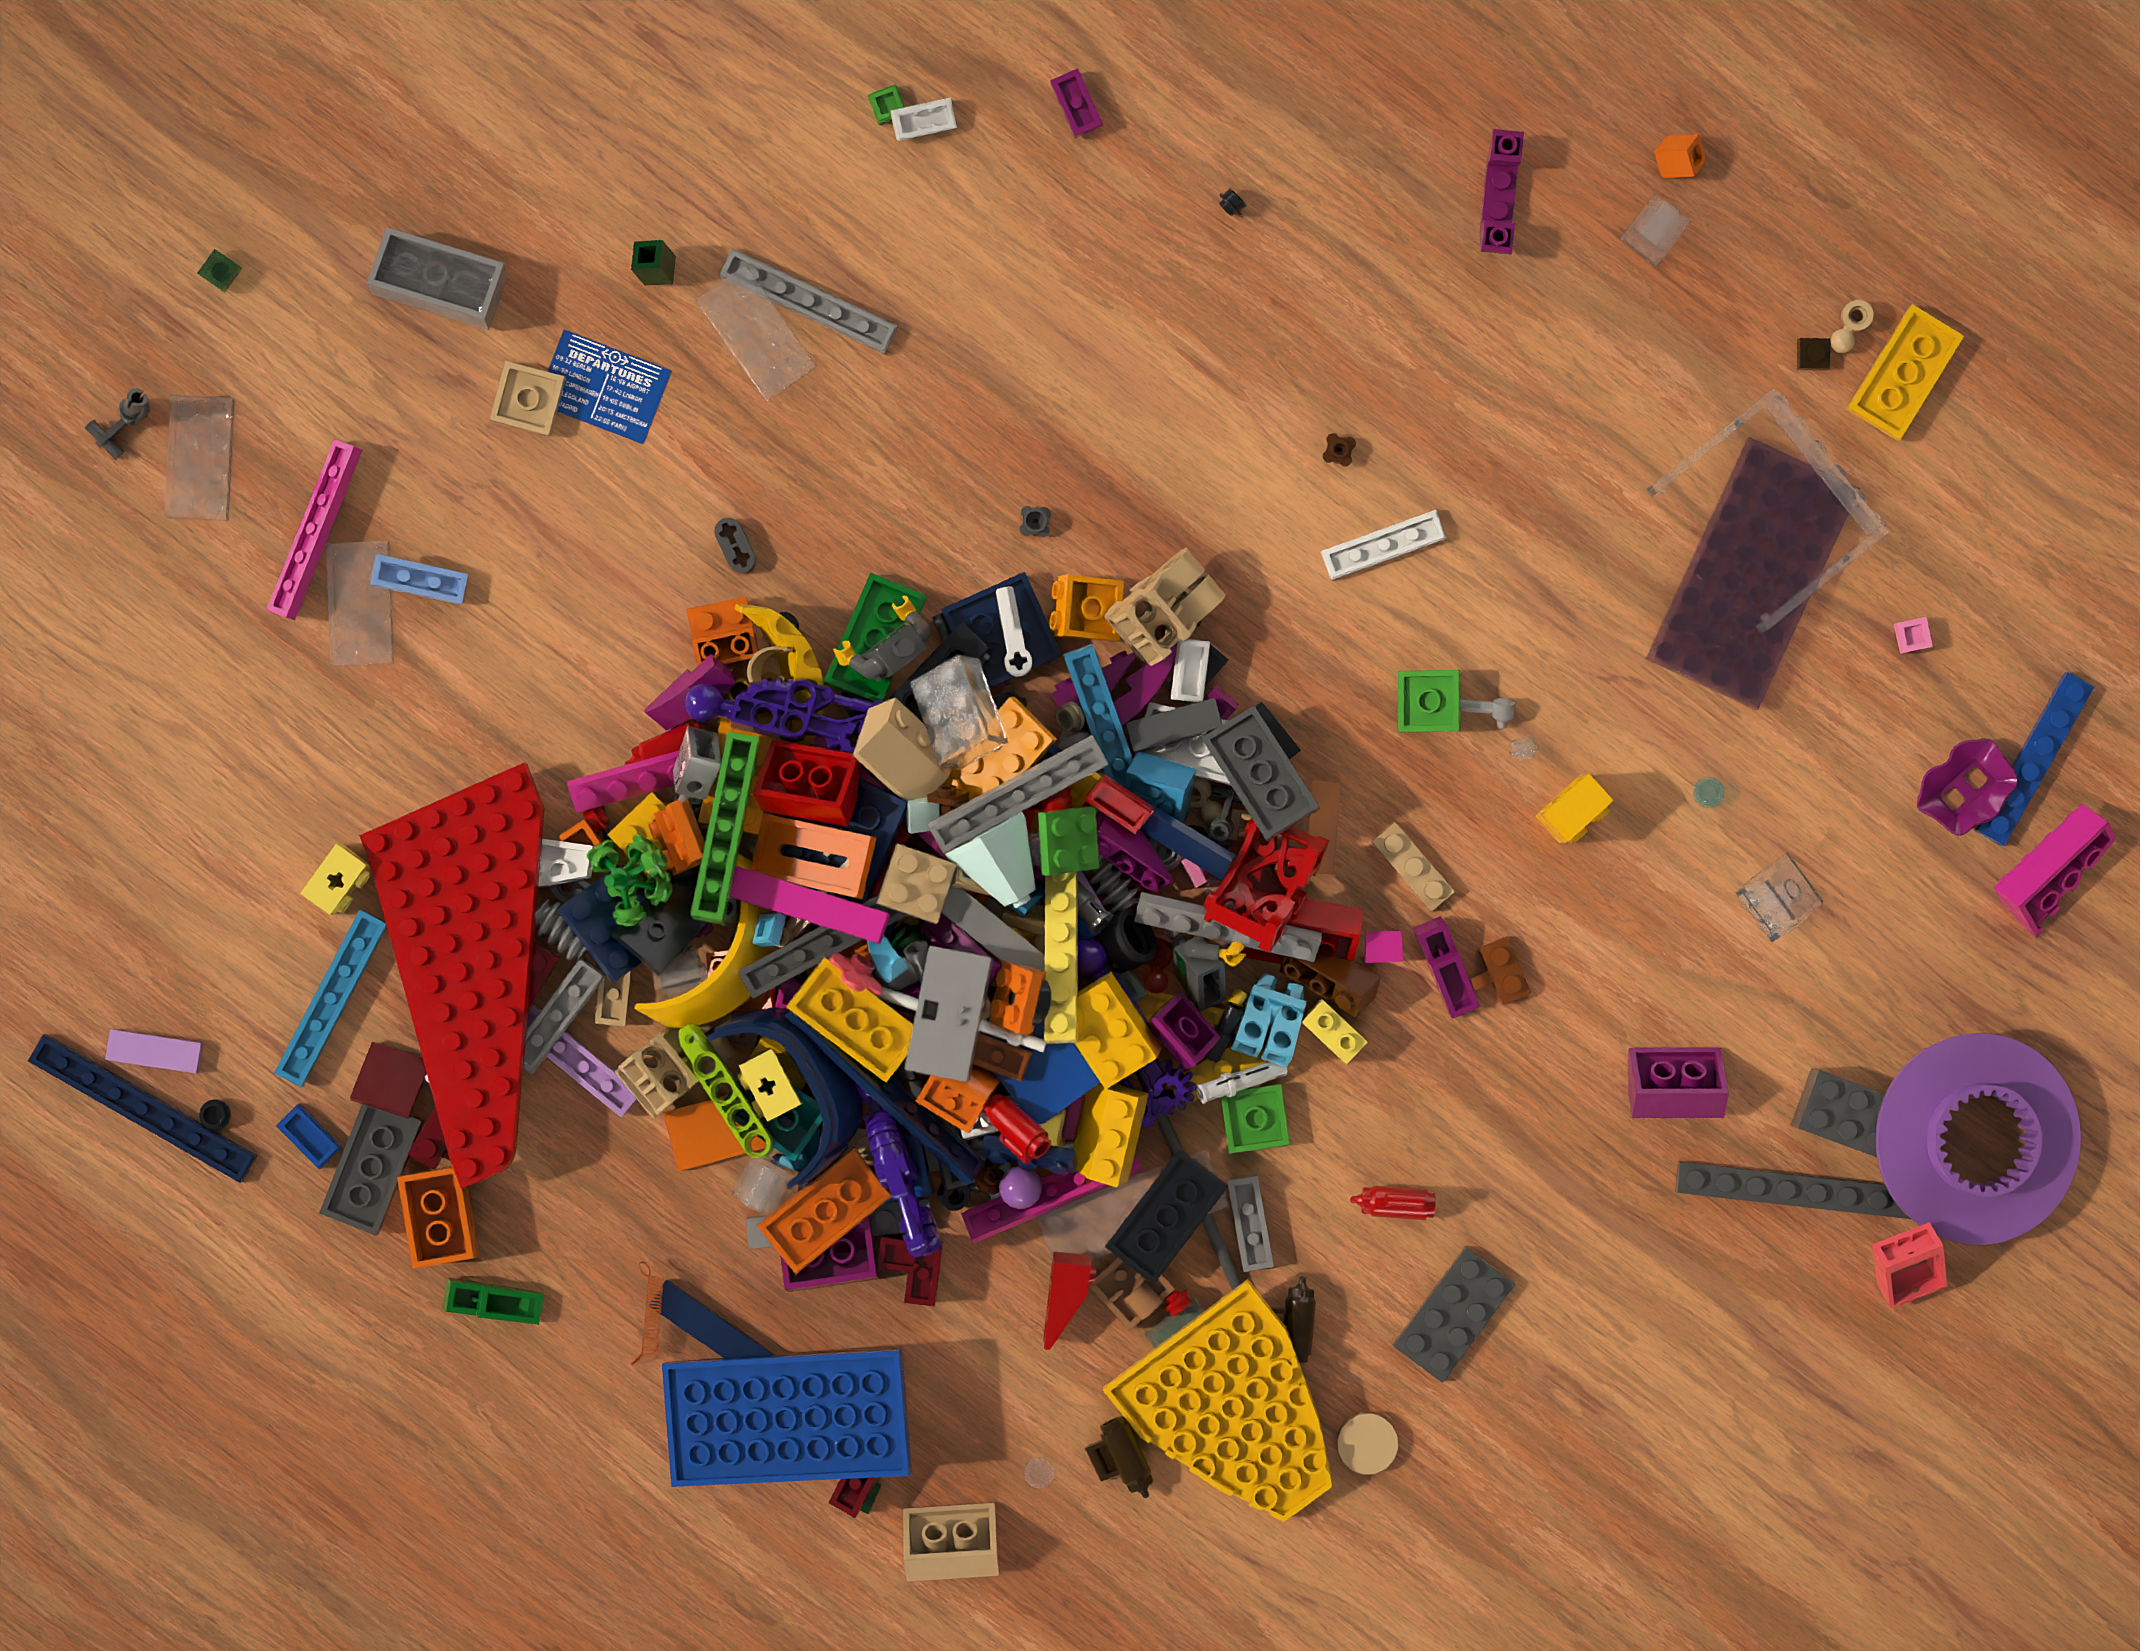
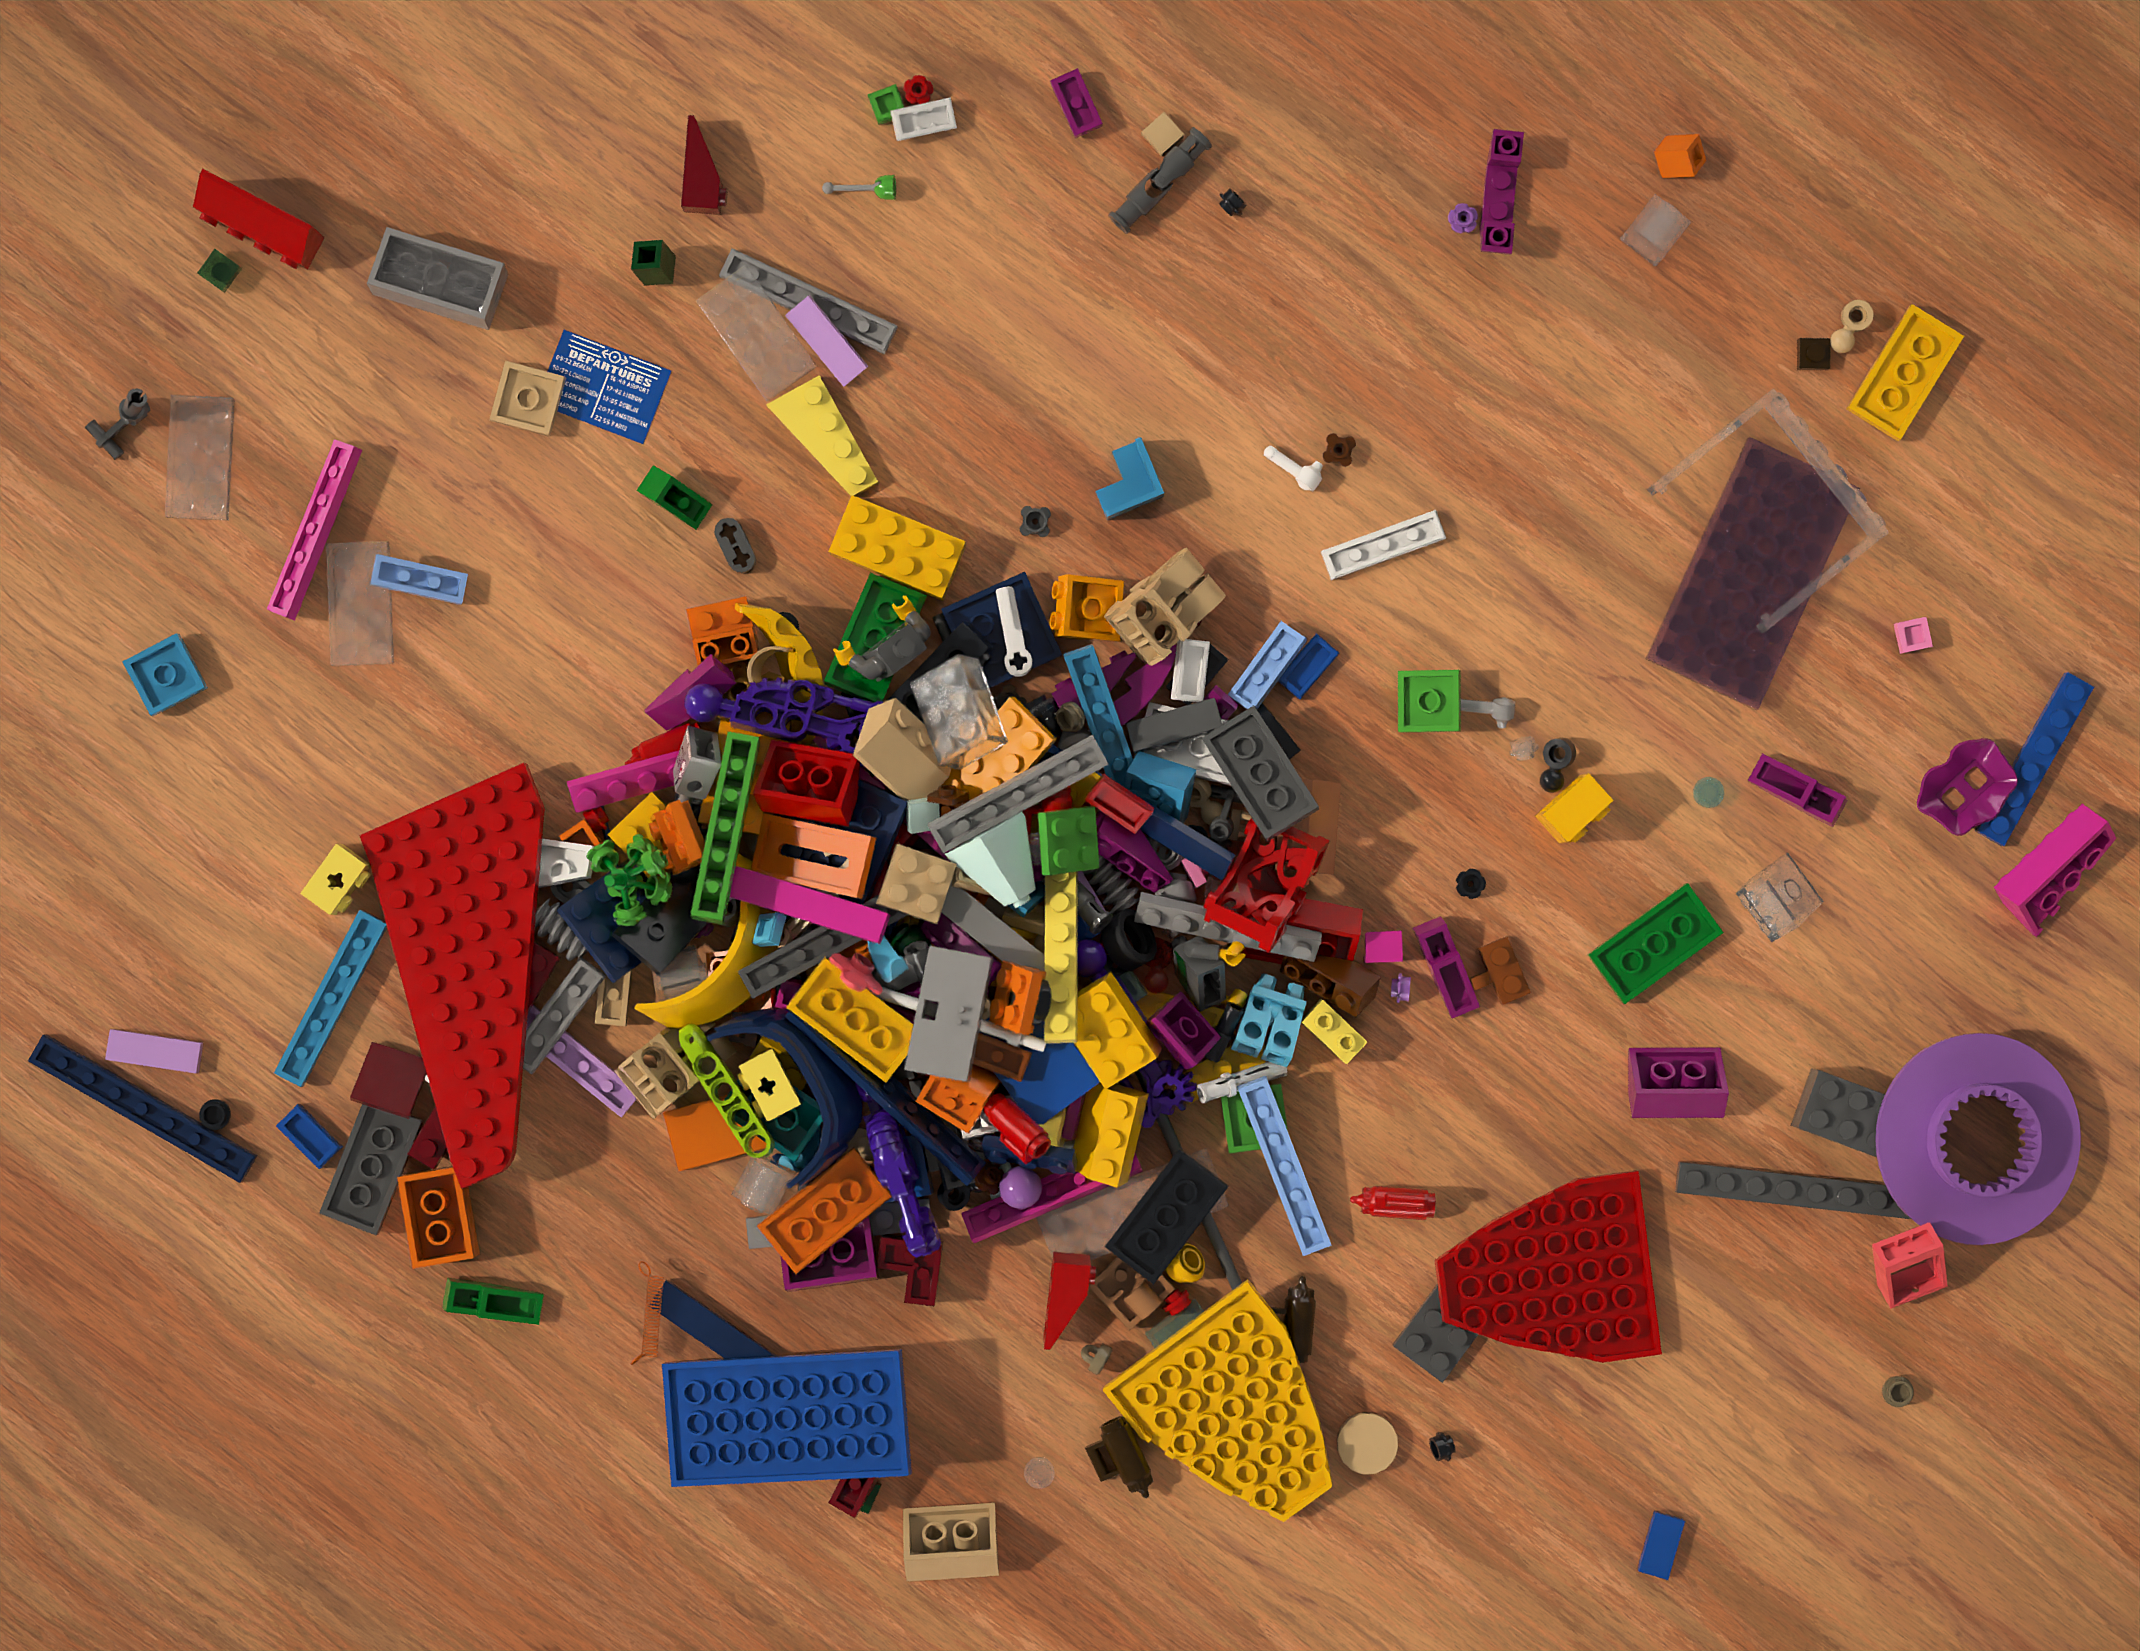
light grey plate [1227,1175,1274,1272] -> none
tan plate [1371,822,1455,912] -> none
none -> dark azure plate [122,633,208,716]
none -> red slope [193,168,325,270]
none -> green slope [636,465,713,530]
none -> dark red slope [681,115,728,215]
none -> light yellow wing [766,376,879,496]
none -> lavender tile [785,295,868,387]
none -> hinge [822,175,896,200]
none -> yellow brick [828,495,966,601]
none -> red plate [903,75,933,104]
none -> black head [1024,694,1062,738]
none -> dark tan tile [1081,1343,1113,1375]
none -> dark azure panel [1095,437,1164,520]
none -> dark grey piece [1108,127,1212,234]
none -> tan tile [1141,112,1184,157]
none -> light grey cone [1155,873,1197,903]
none -> yellow cone [1166,1243,1205,1283]
none -> light blue plate [1228,621,1307,709]
none -> light blue plate [1237,1076,1332,1256]
none -> white piece [1264,445,1323,492]
none -> blue tile [1278,633,1339,700]
none -> medium lavender plate [1391,973,1411,1004]
none -> black plate [1429,1432,1455,1461]
none -> red wing [1435,1170,1662,1363]
none -> medium lavender plate [1448,203,1478,233]
none -> black plate [1456,869,1486,899]
none -> black plate [1540,737,1576,793]
none -> green plate [1587,883,1724,1004]
none -> blue tile [1637,1511,1685,1580]
none -> magenta slope [1748,753,1848,827]
none -> dark tan plate [1882,1376,1914,1407]

